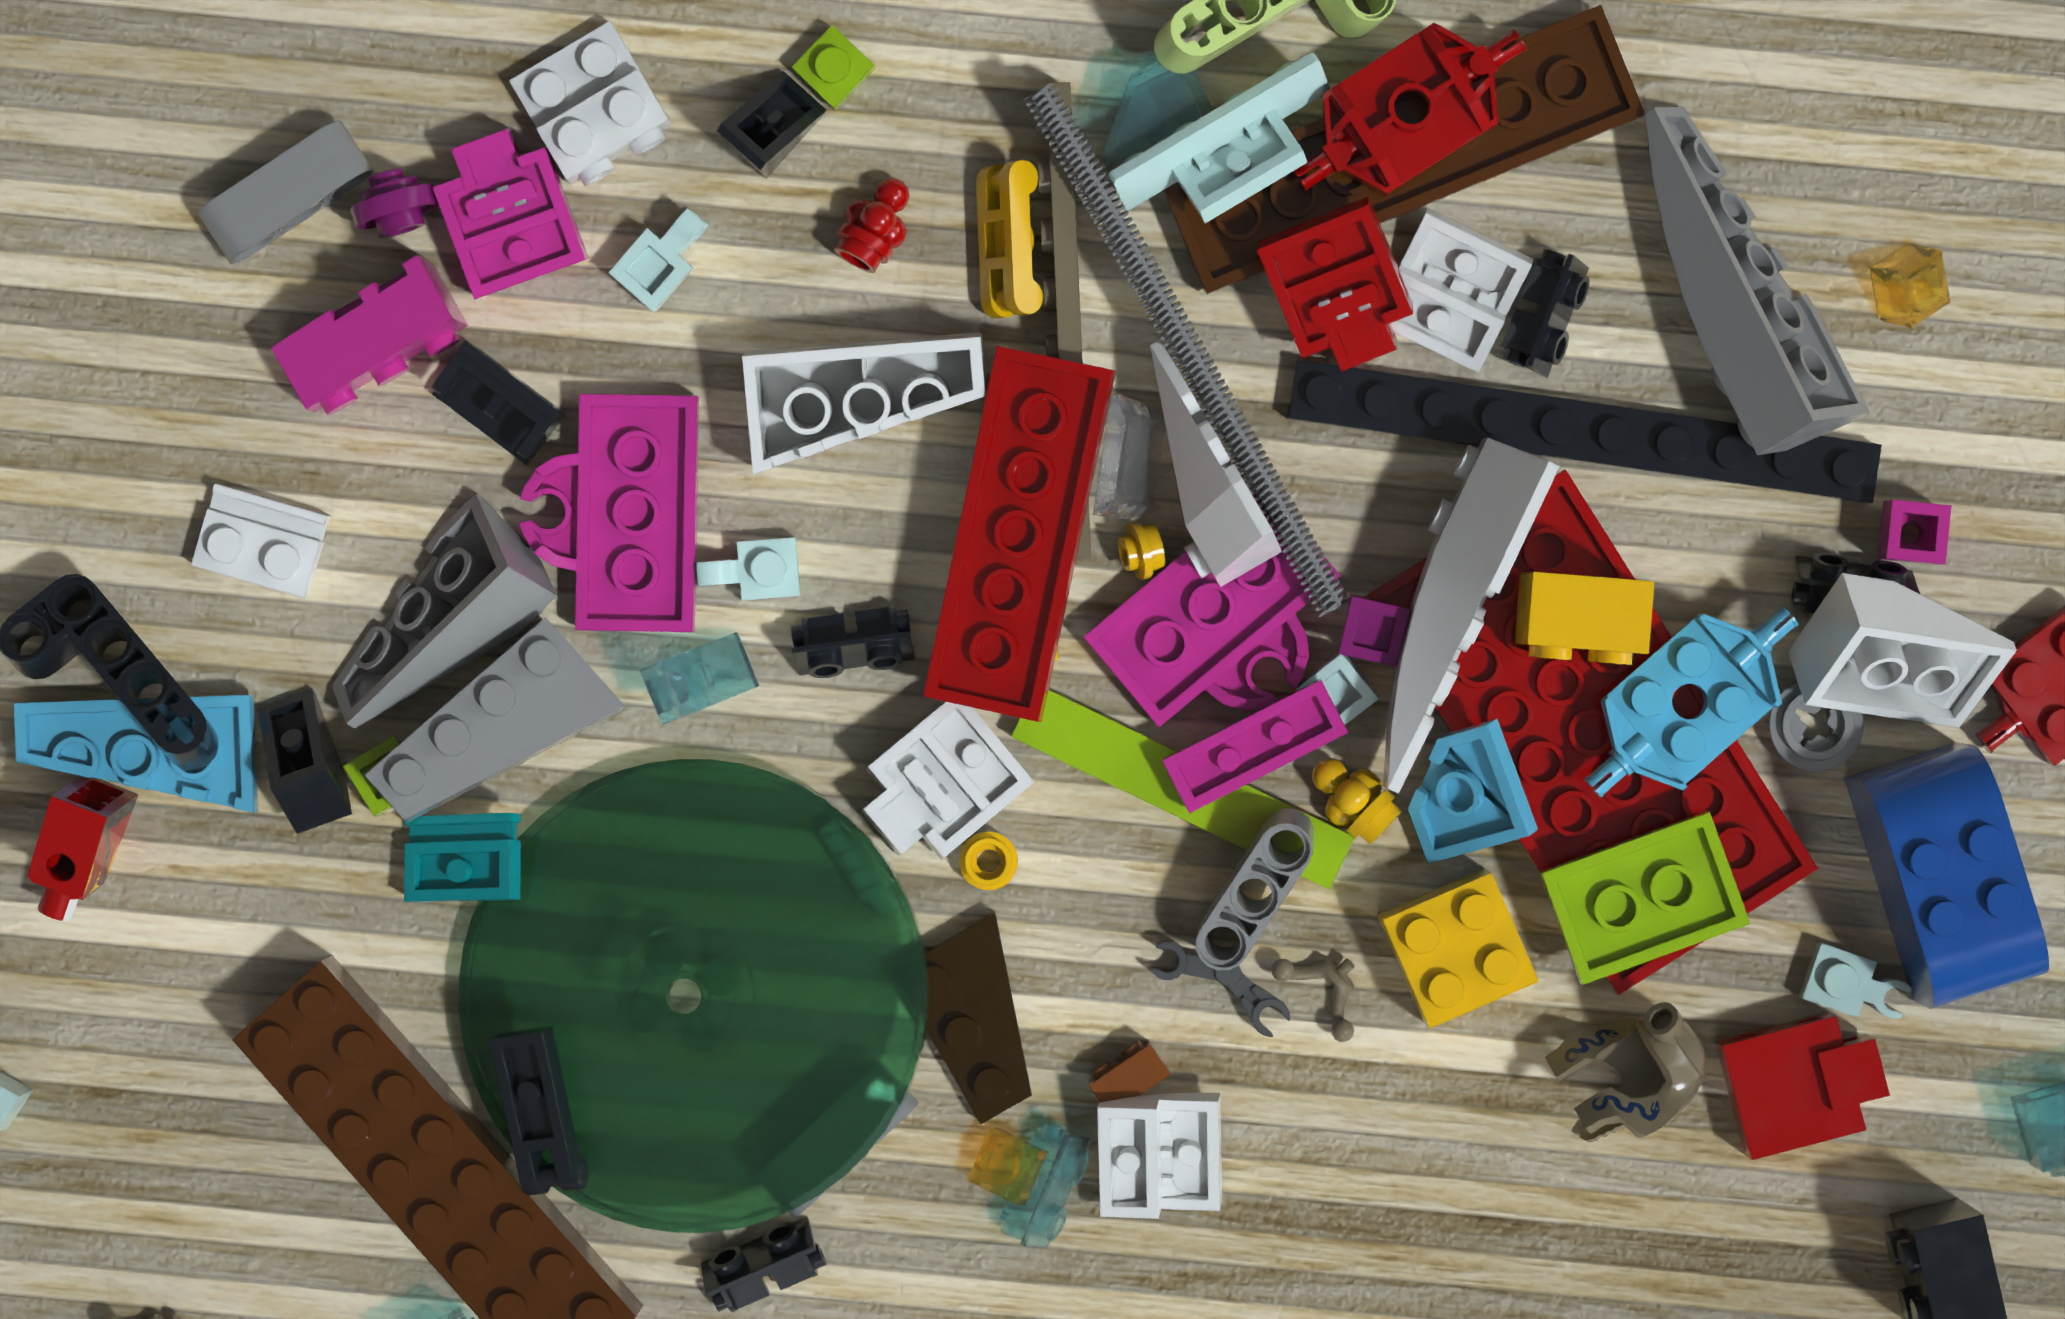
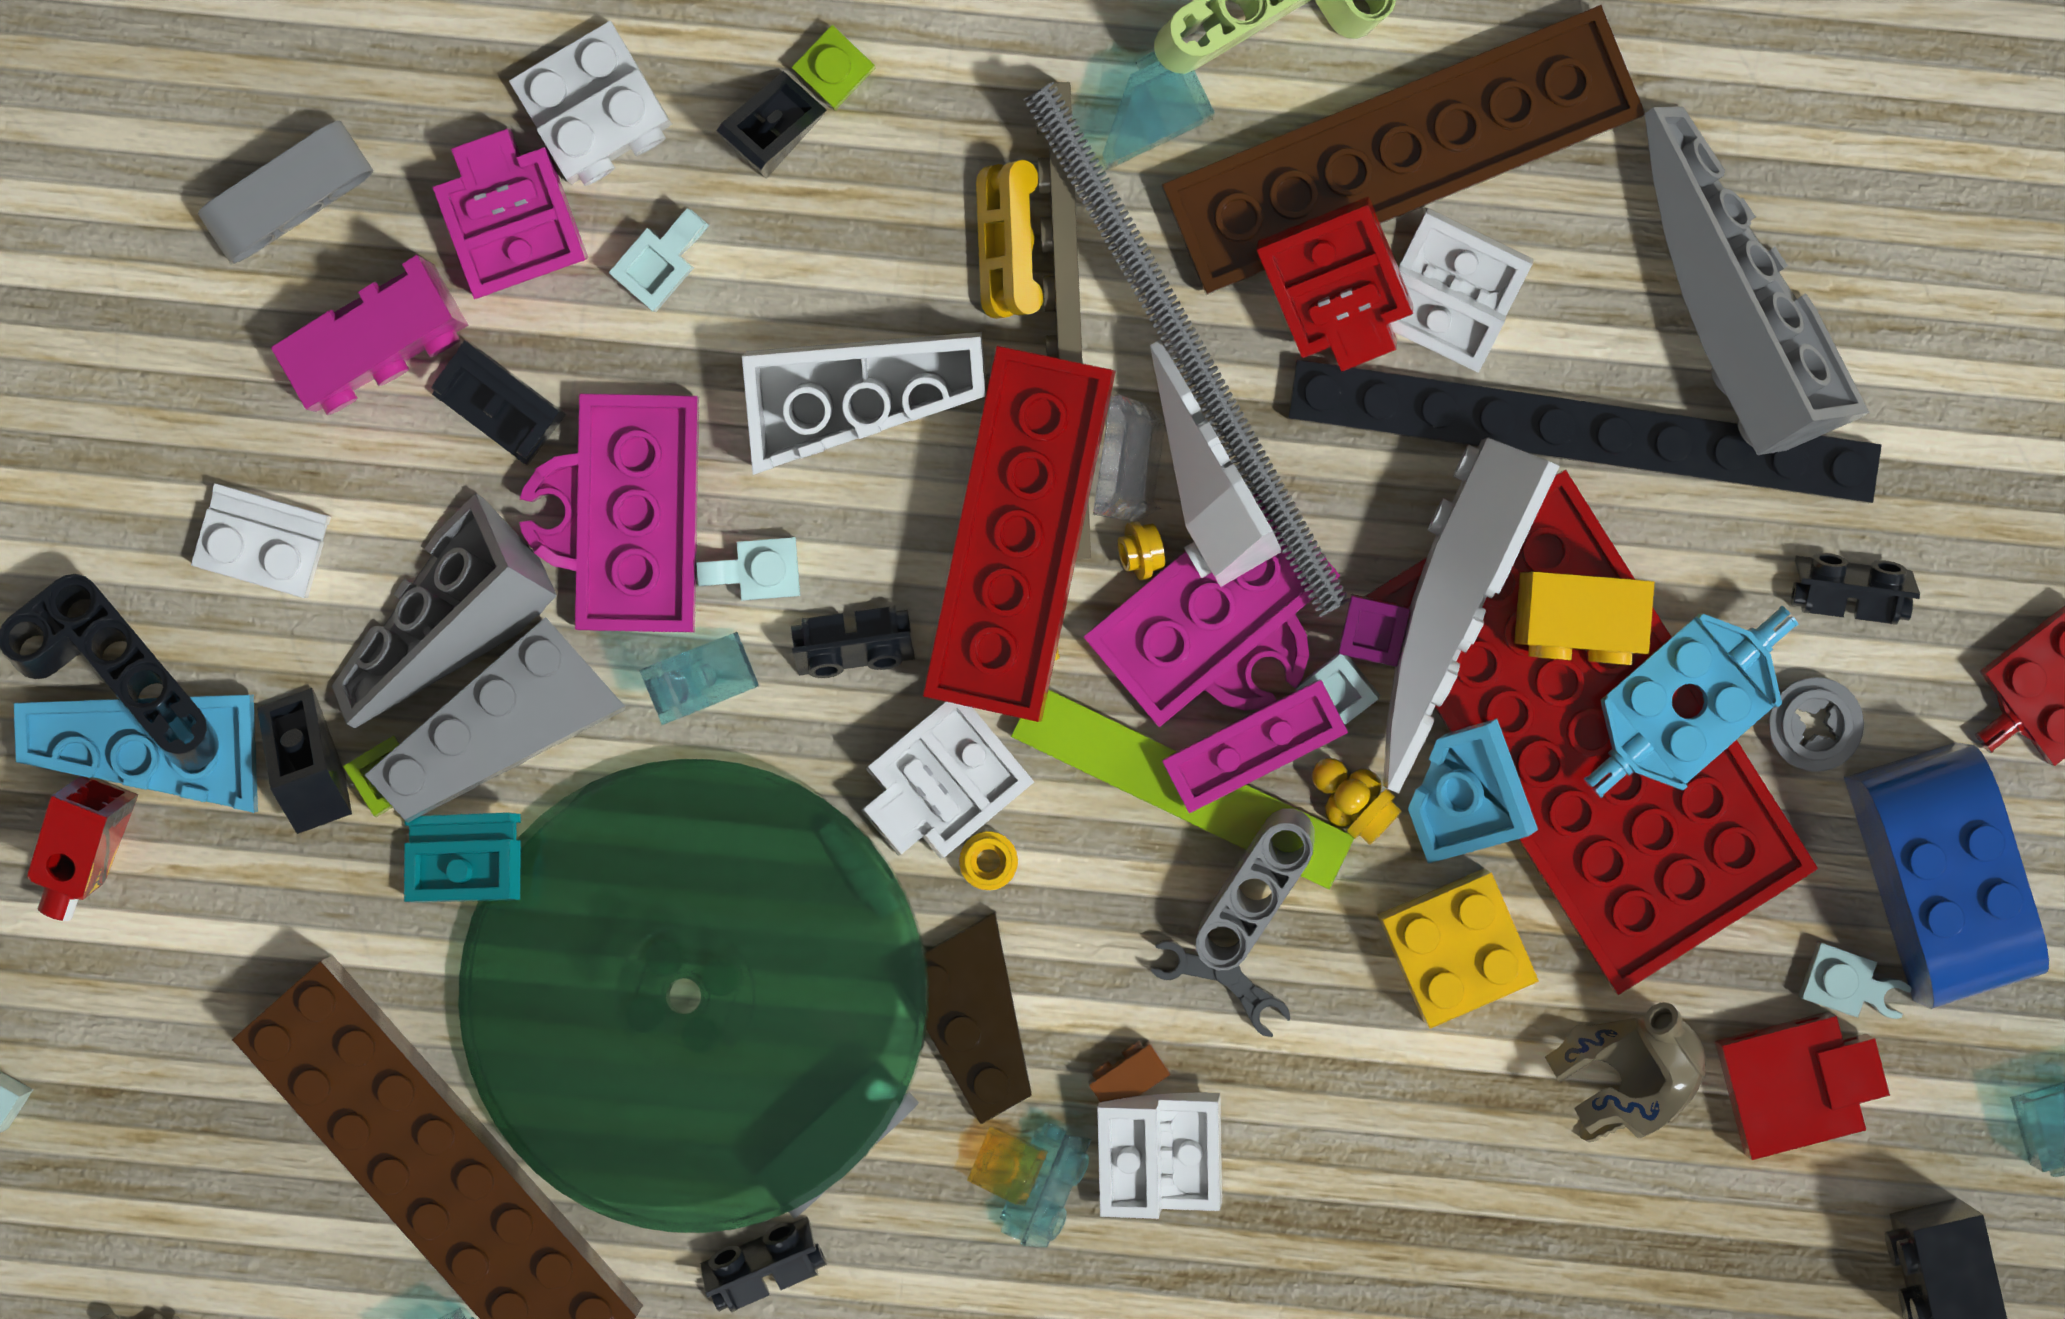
magenta plate [350,169,439,238] -> none
black plate [489,1026,589,1196] -> none
red piece [834,177,910,273] -> none
light aqua bracket [1108,53,1330,223] -> none
dark tan piece [1271,958,1355,1042] -> none
red plate [1293,23,1527,197] -> none
black hinge [1501,249,1590,378] -> none
lime plate [1539,811,1750,985] -> none
white slope [1788,573,2017,728] -> none
clear yellow slope [1869,244,1950,328] -> none
dark pink plate [1877,499,1952,565] -> none

